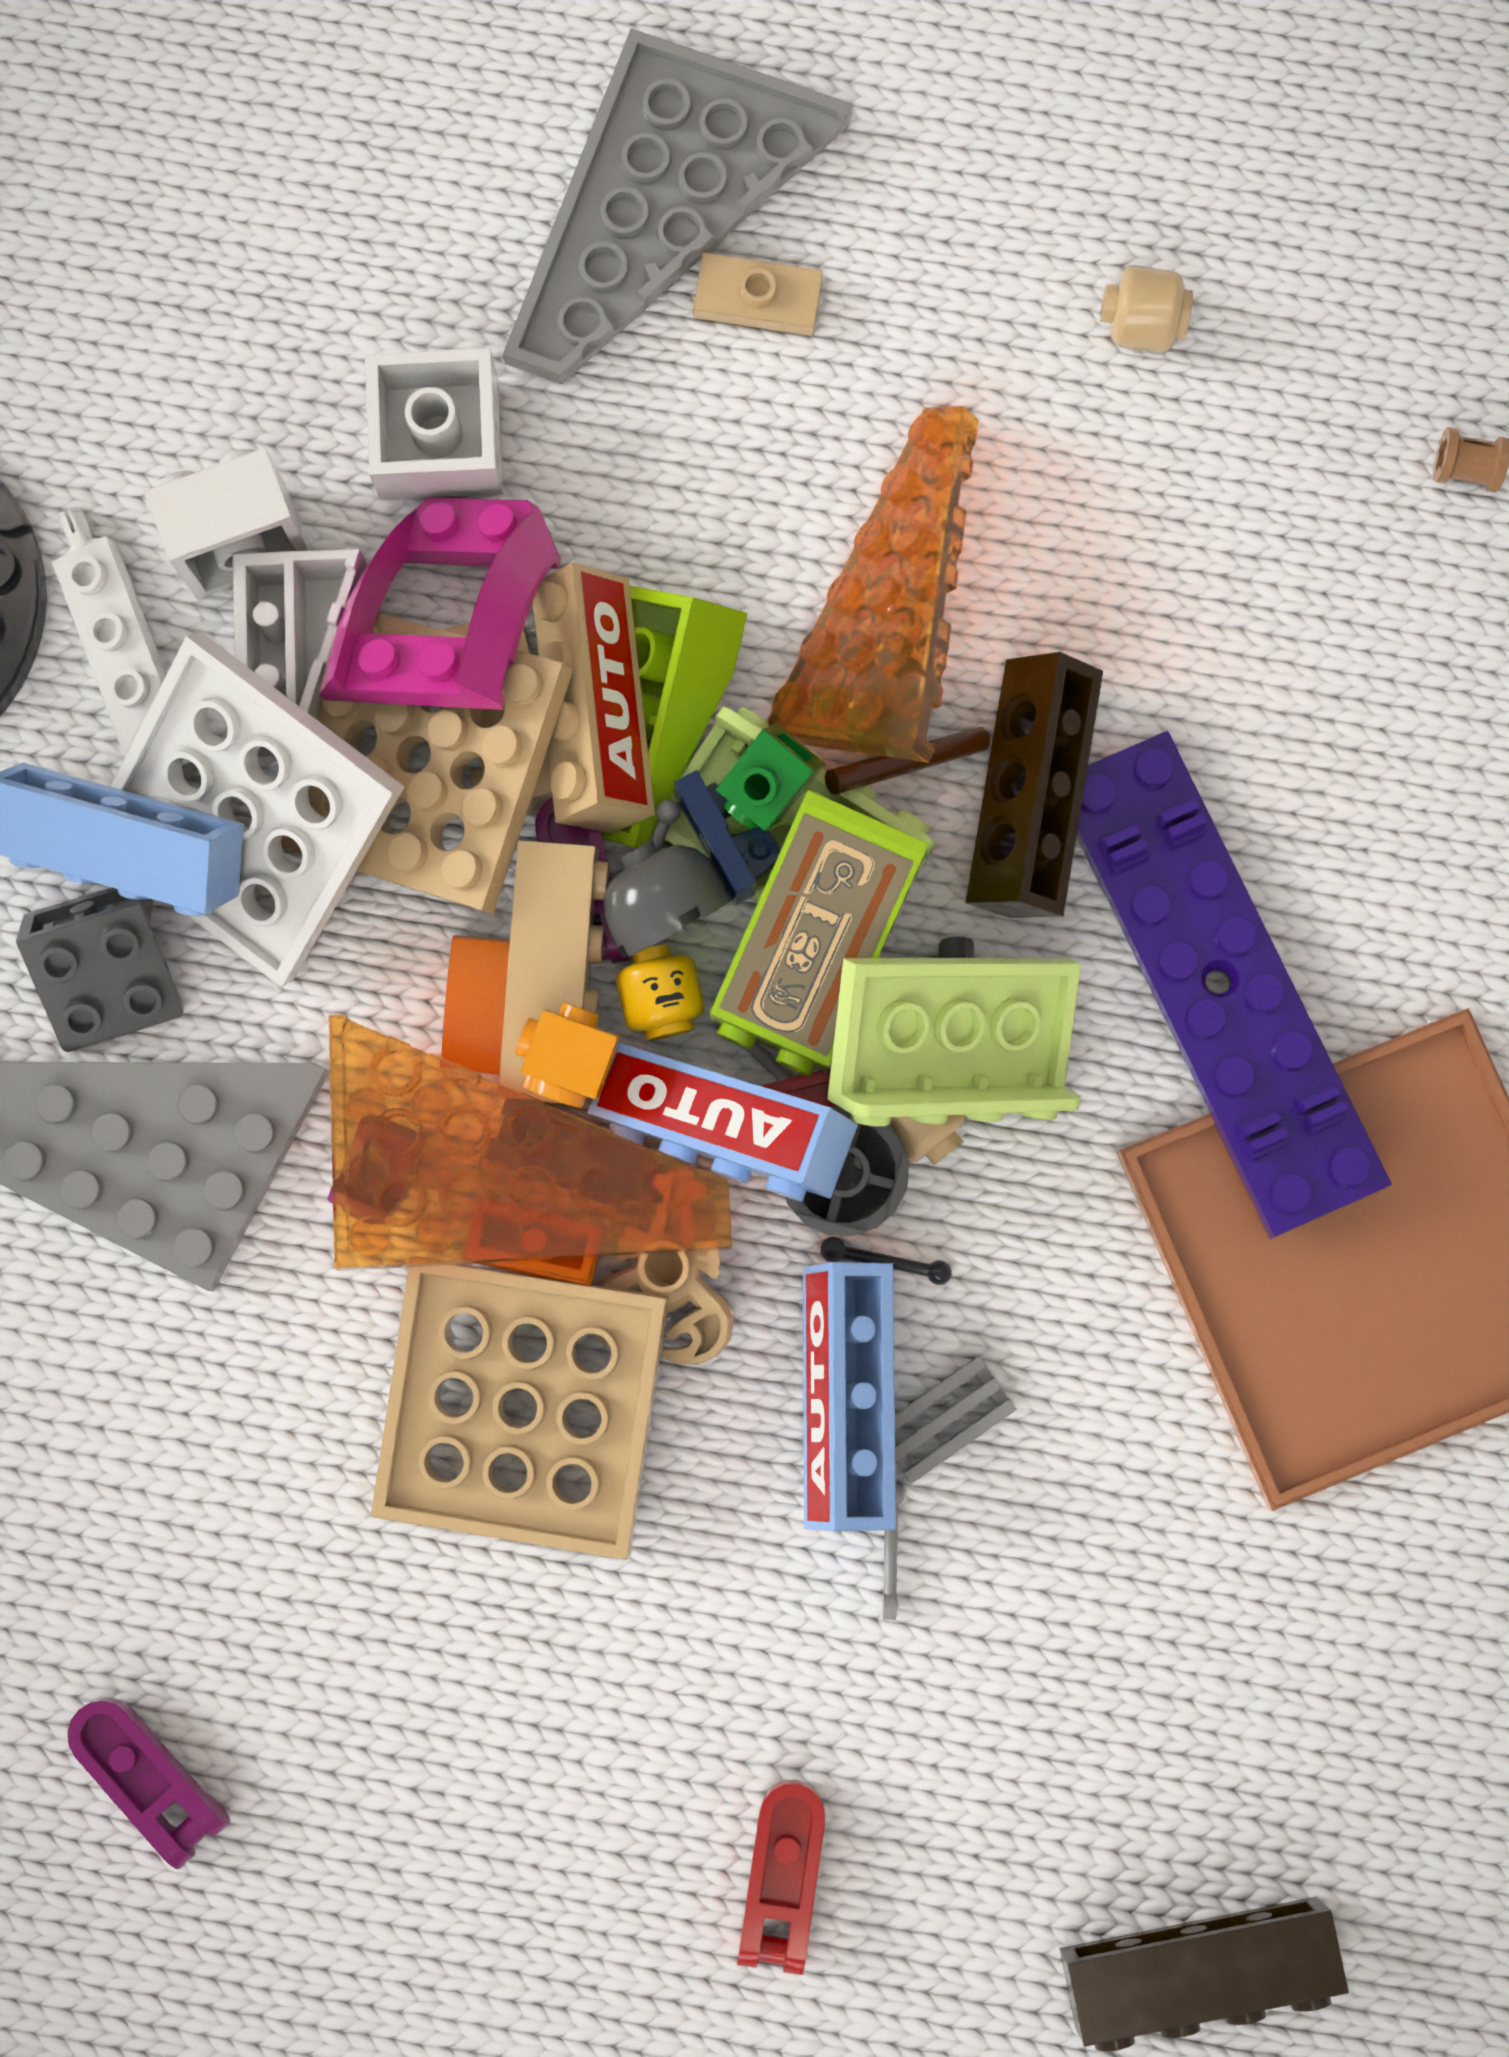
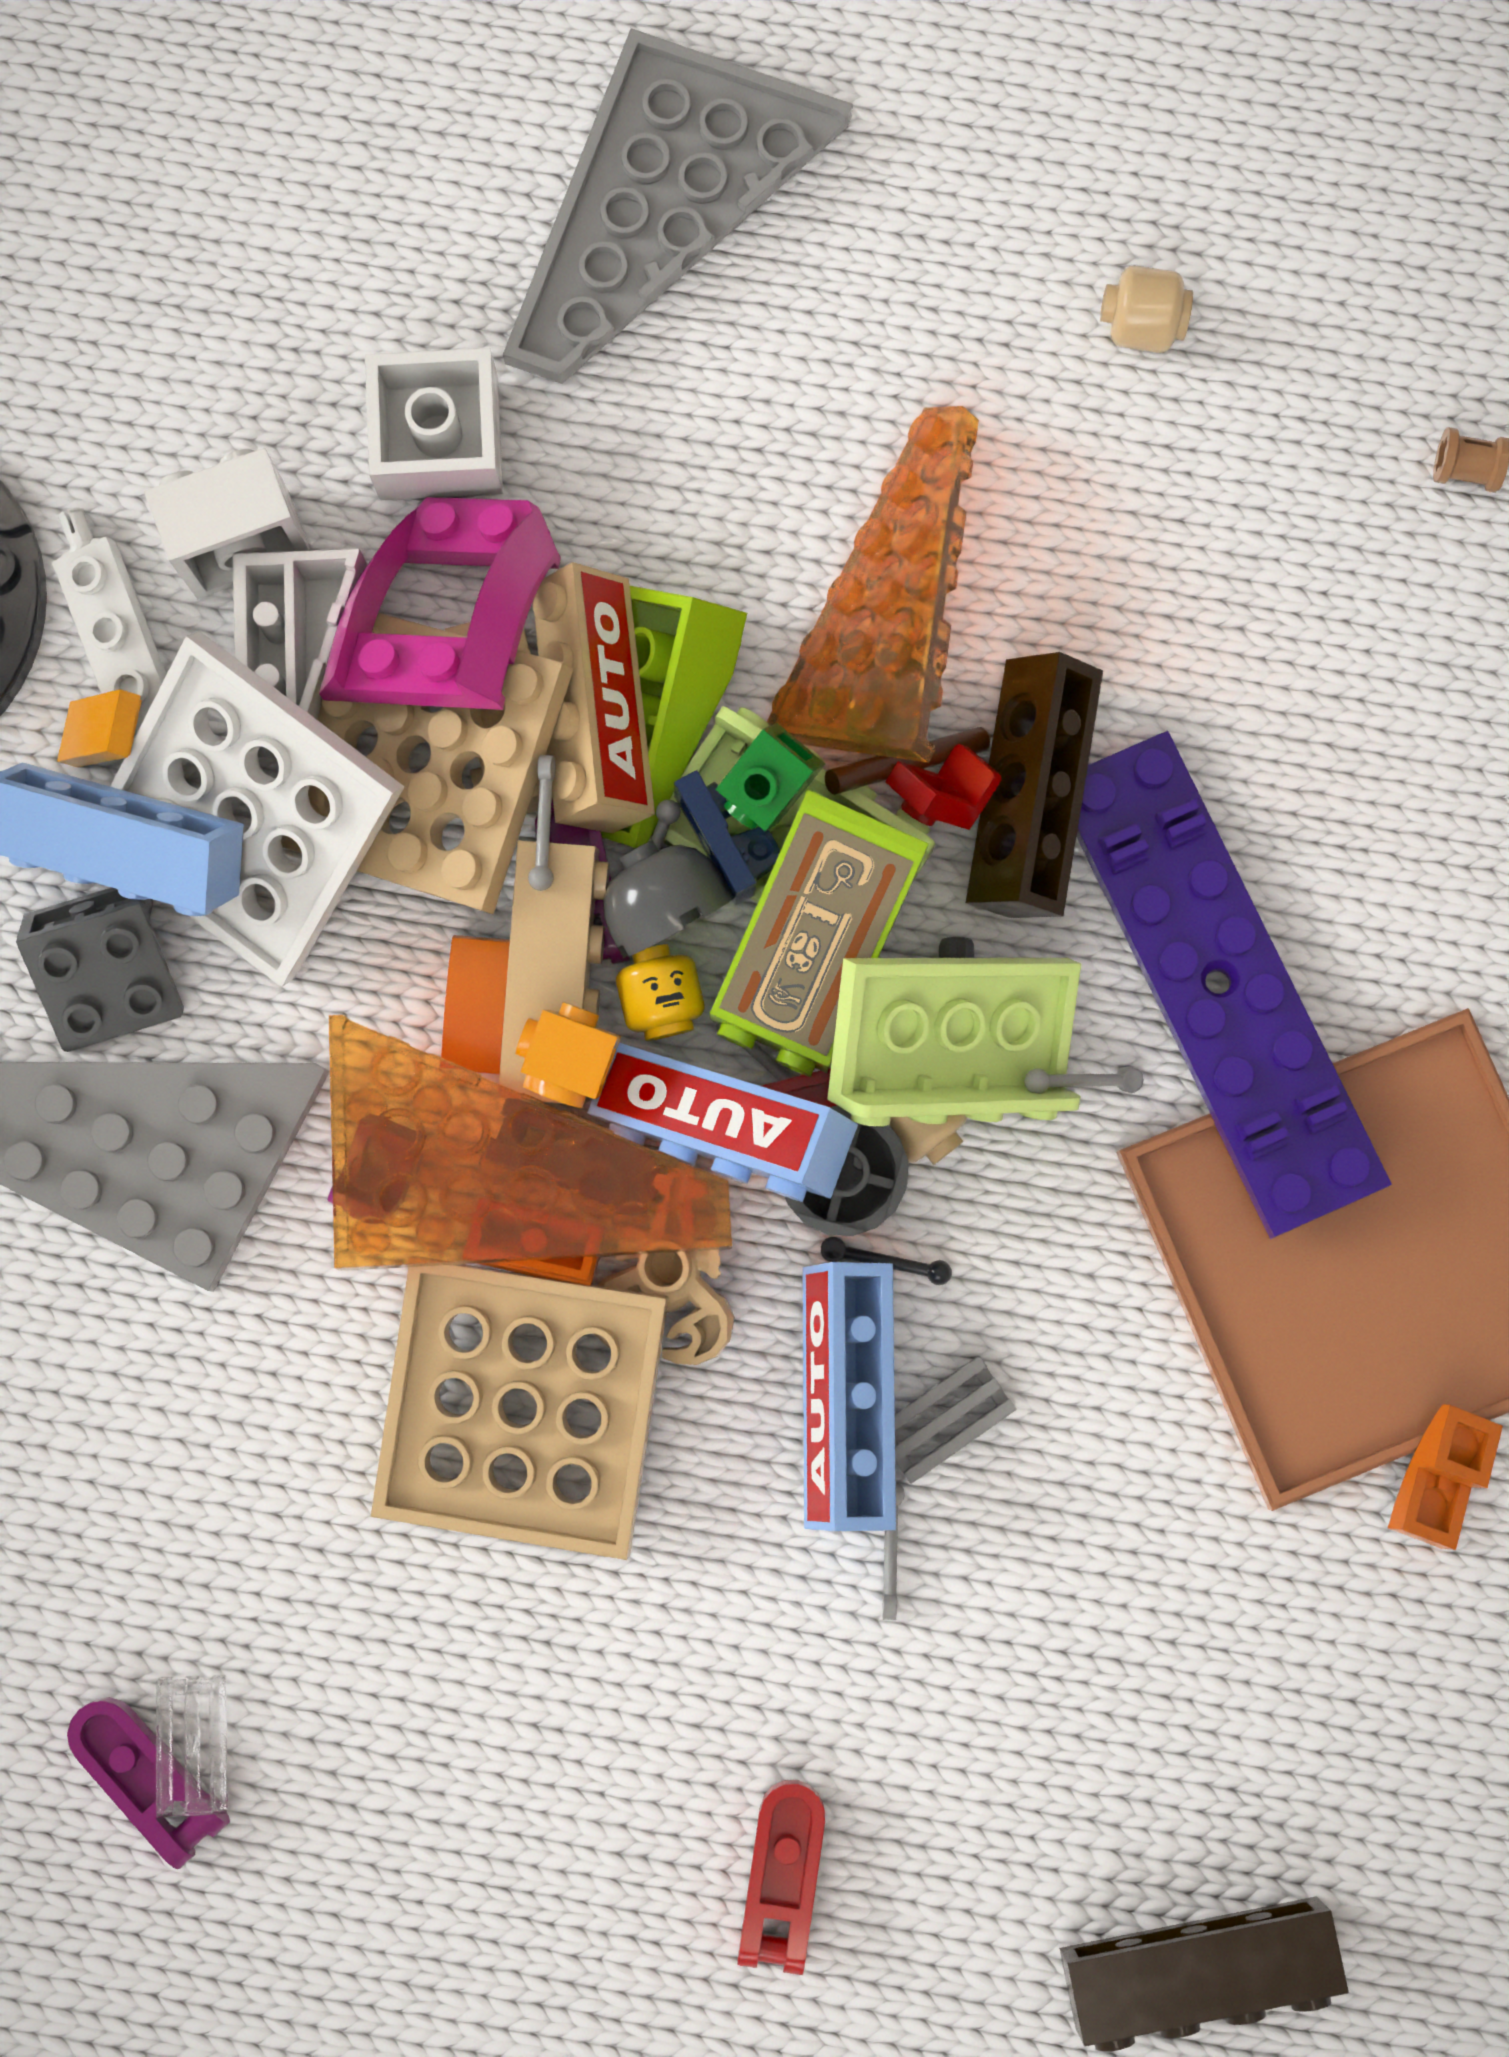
tan plate [693,252,823,336] -> none
none -> light orange tile [57,689,142,768]
none -> clear tile [156,1675,228,1818]
none -> light grey hinge [528,755,556,891]
none -> red bracket [885,744,1001,830]
none -> light grey hinge [1024,1066,1144,1093]
none -> orange slope [1388,1404,1503,1550]

